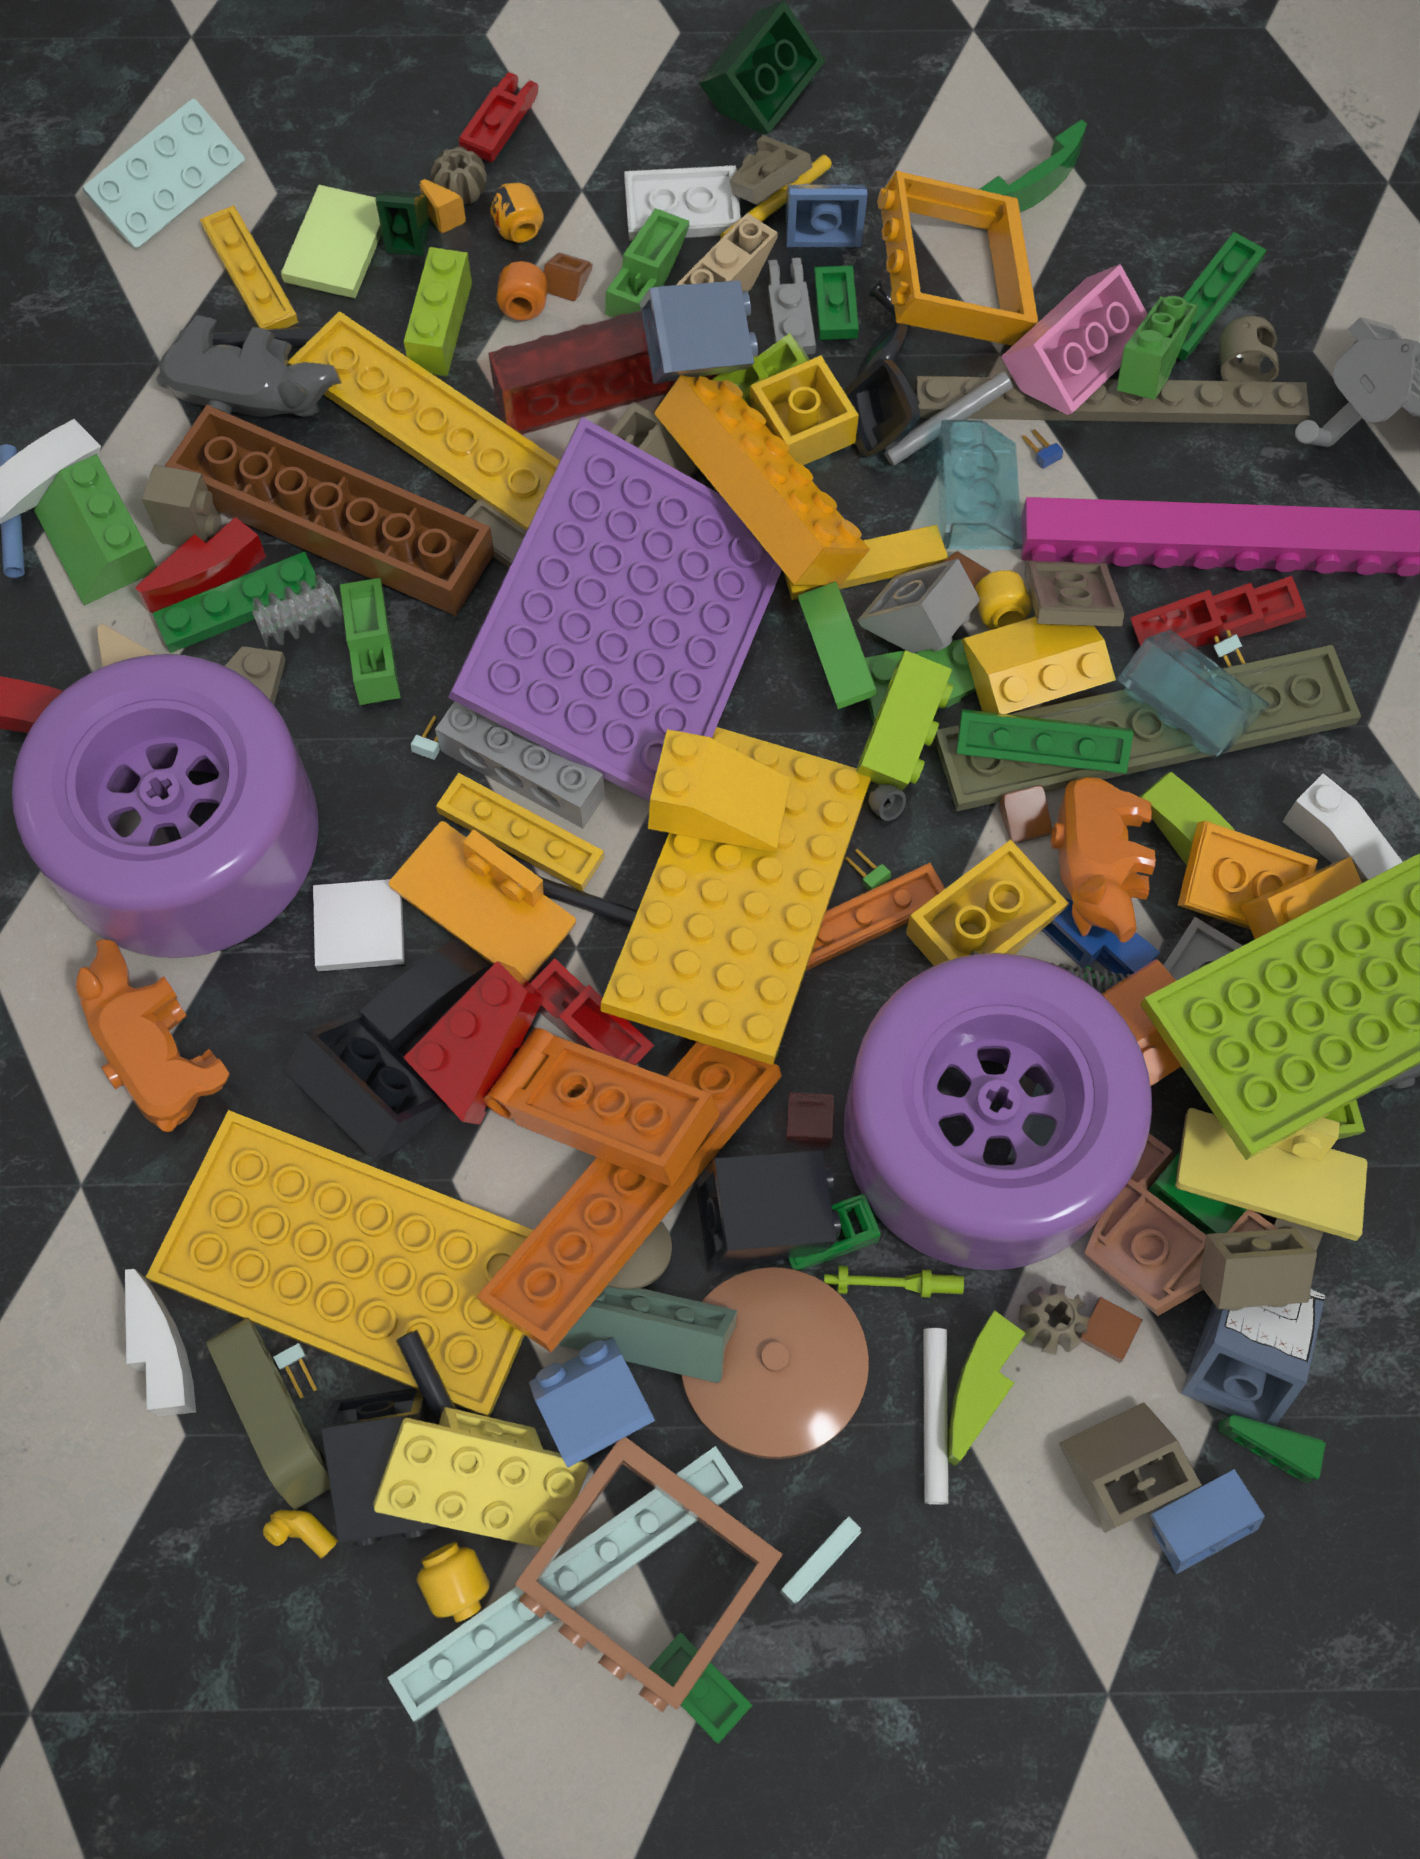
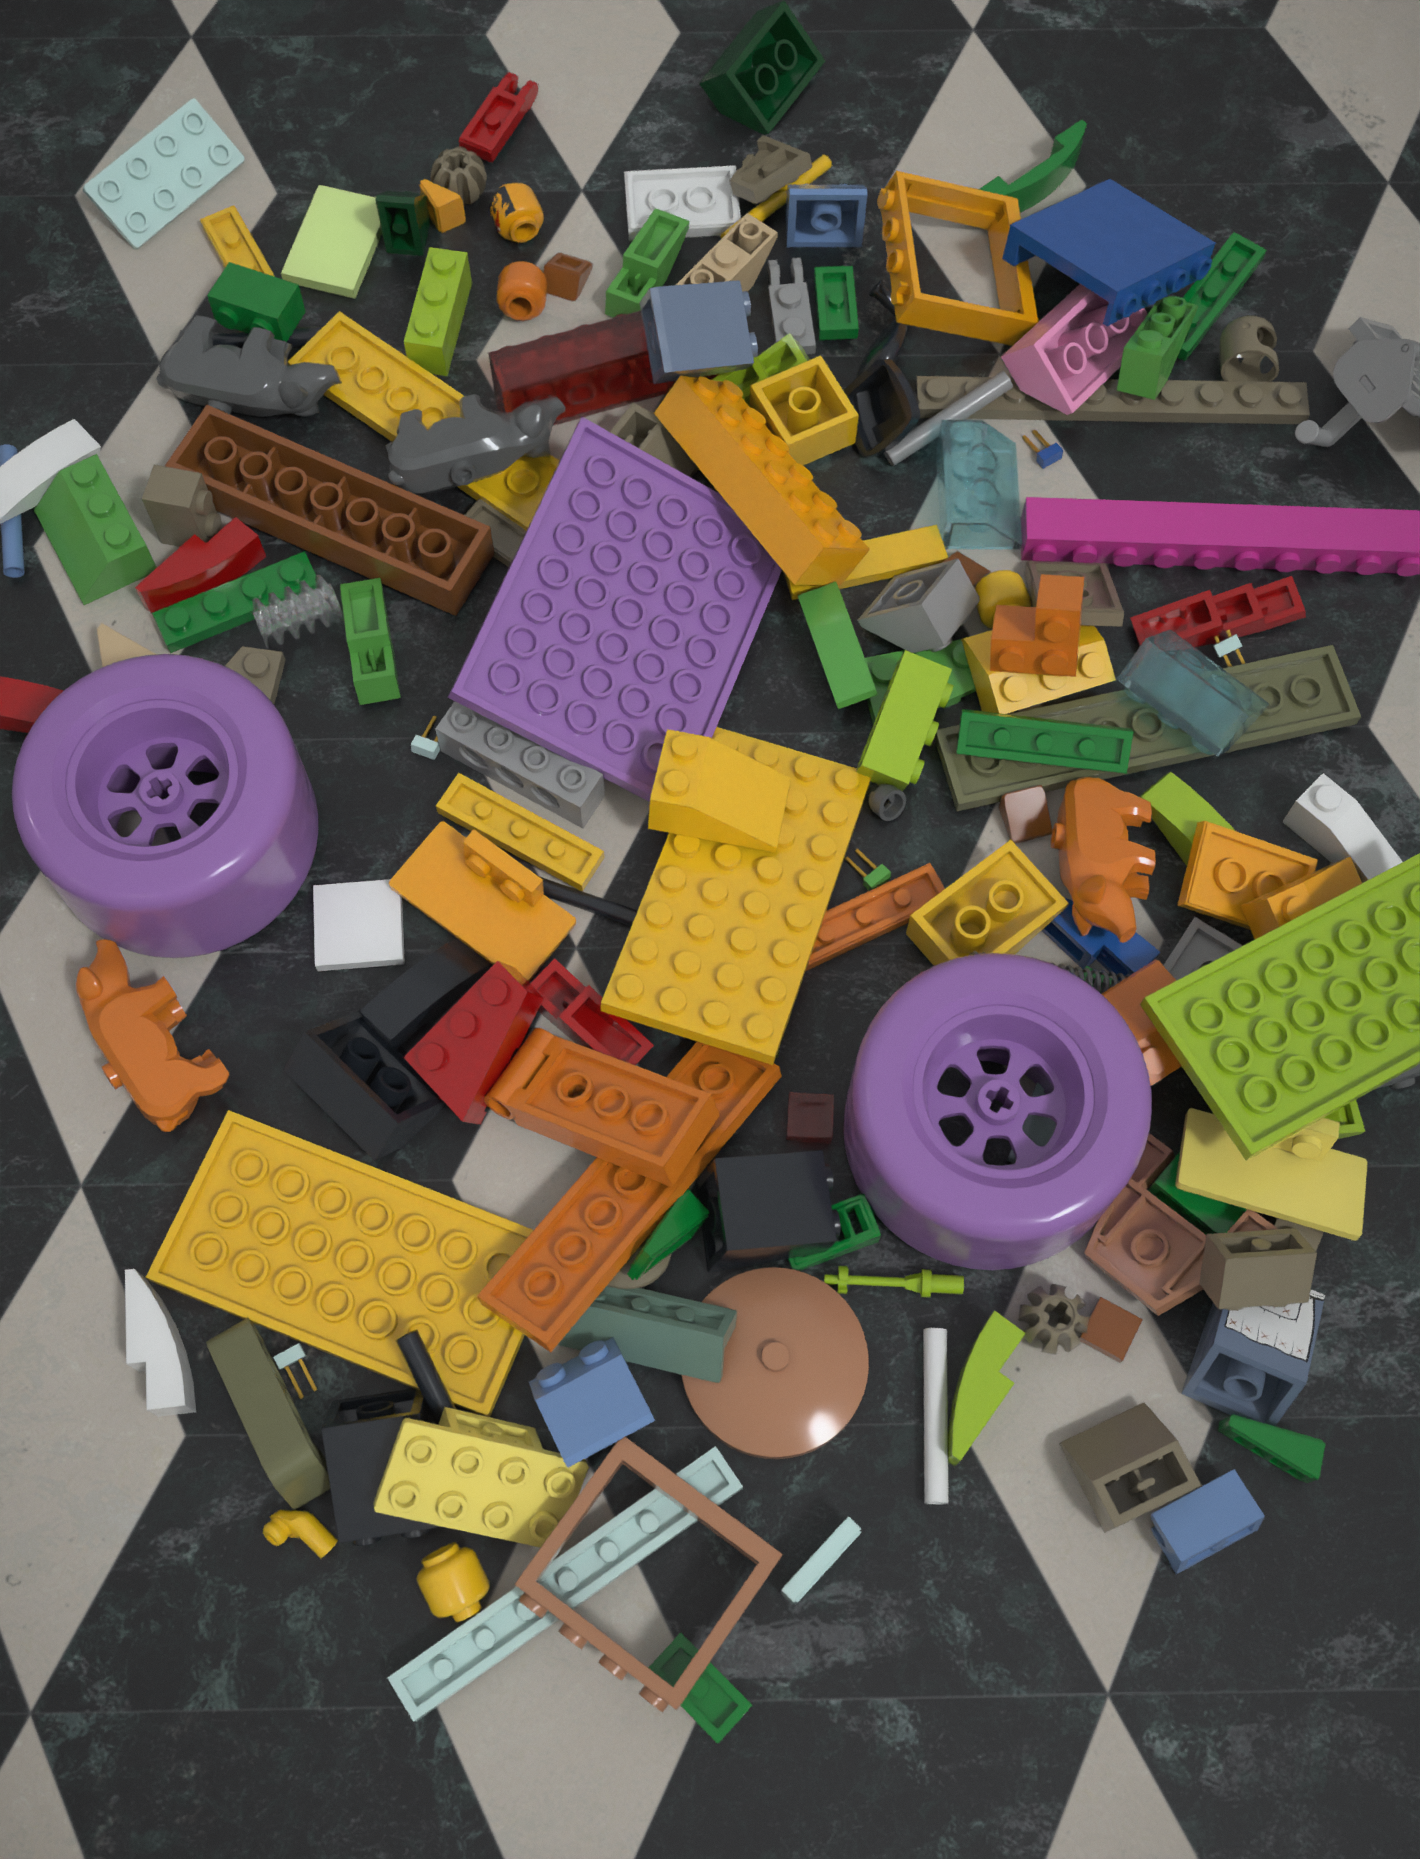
none -> green brick [207,262,306,342]
none -> dark grey animal [386,394,566,495]
none -> green slope [627,1189,709,1280]
none -> orange brick [990,574,1085,677]
none -> blue panel [1002,179,1216,326]

